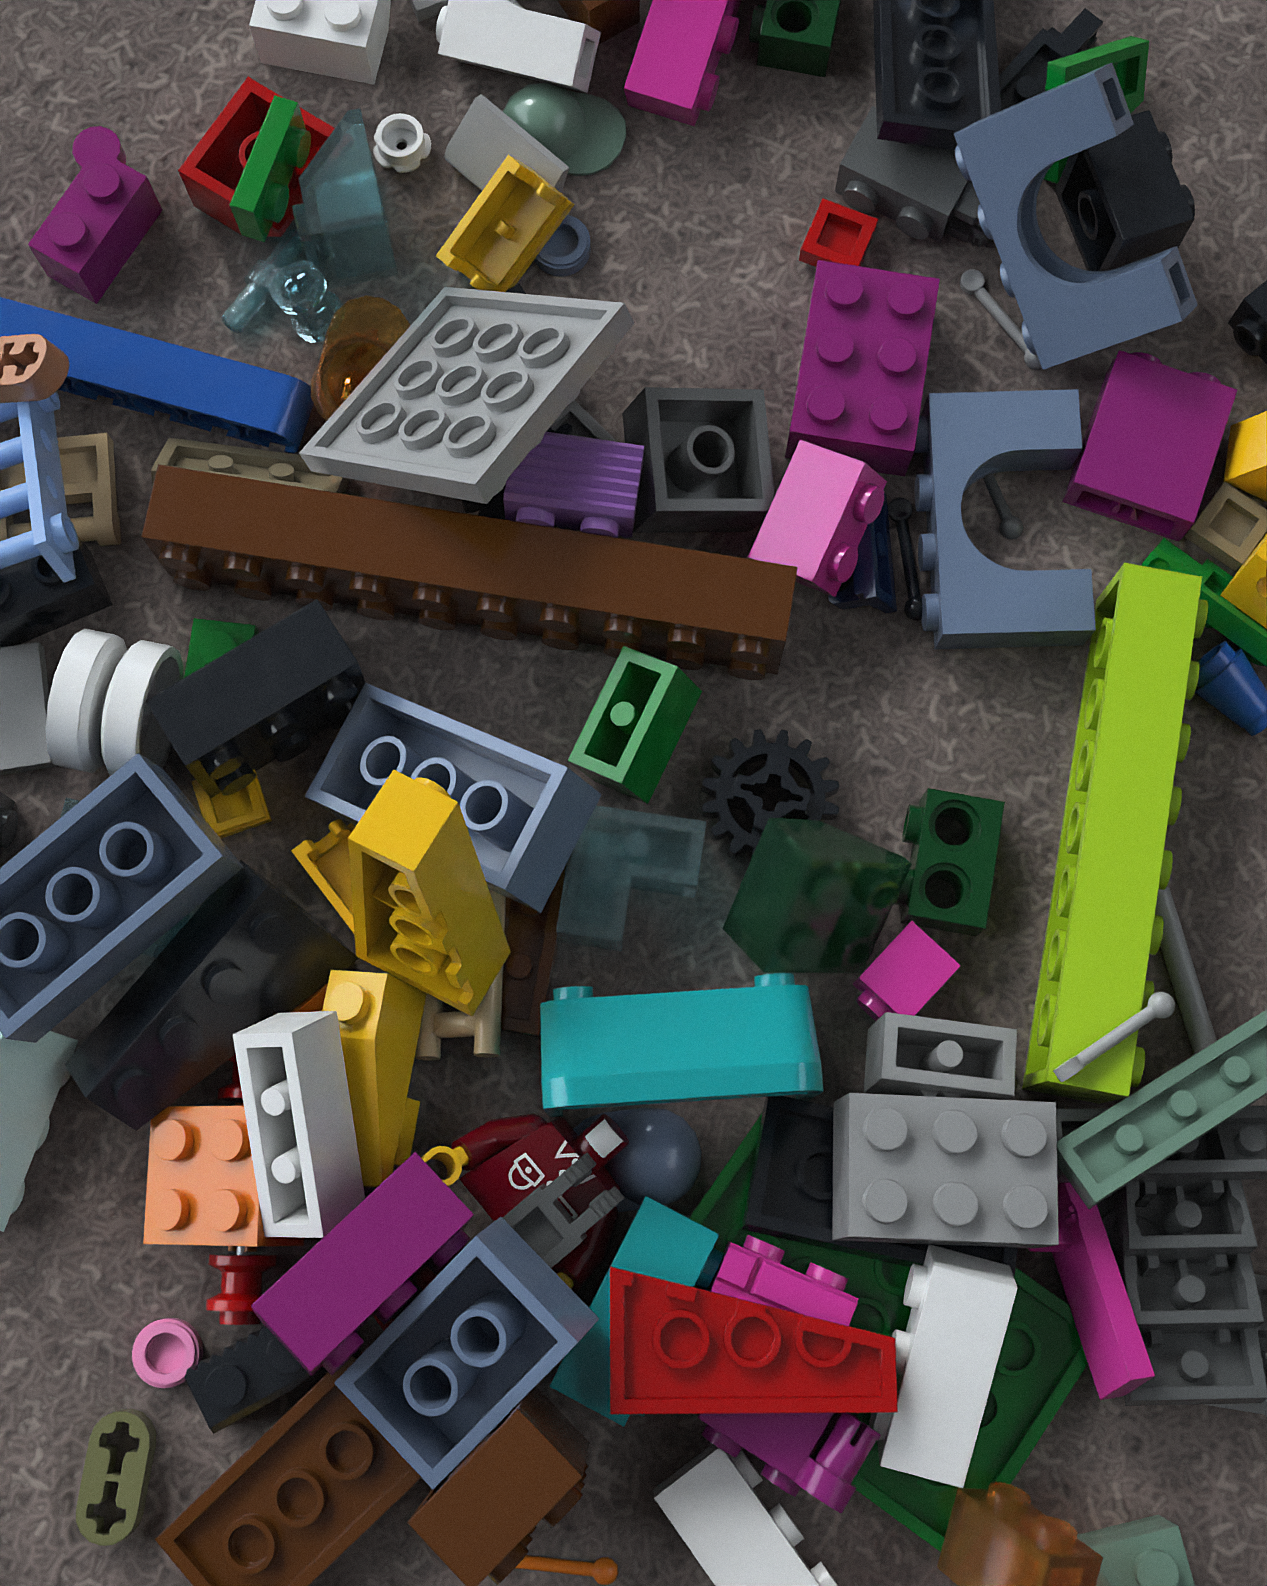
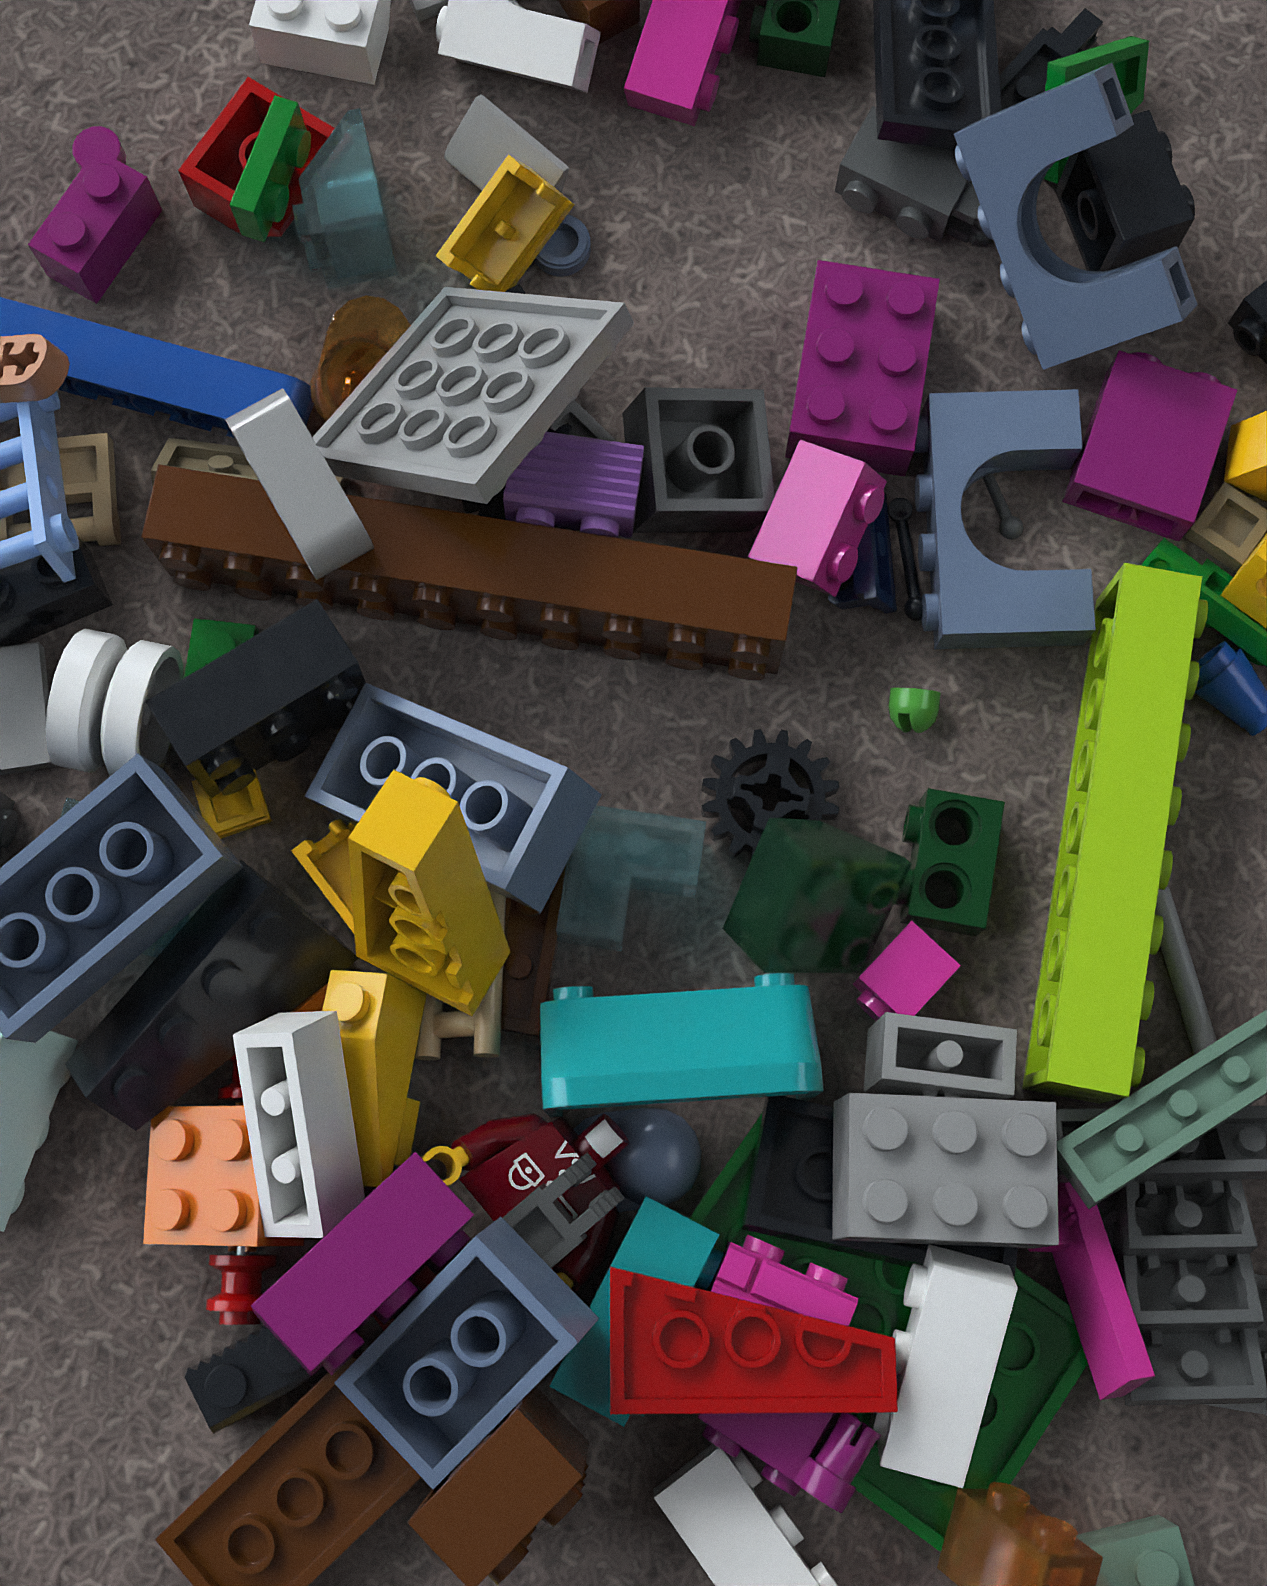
olive beam [76,1409,156,1546] -> none
bright pink tile [132,1318,203,1388] -> none
clear light blue piece [222,229,346,343] -> none
white plate [373,113,431,173] -> none
sand green cap [503,82,626,176] -> none
orange hinge [516,1555,619,1585] -> none
green brick [568,646,702,804] -> none
red plate [799,198,878,267] -> none
light grey hinge [960,269,1042,370] -> none
light grey hinge [1053,992,1175,1083] -> none
none -> light grey beam [225,388,375,580]
none -> bright green hinge [888,688,941,733]

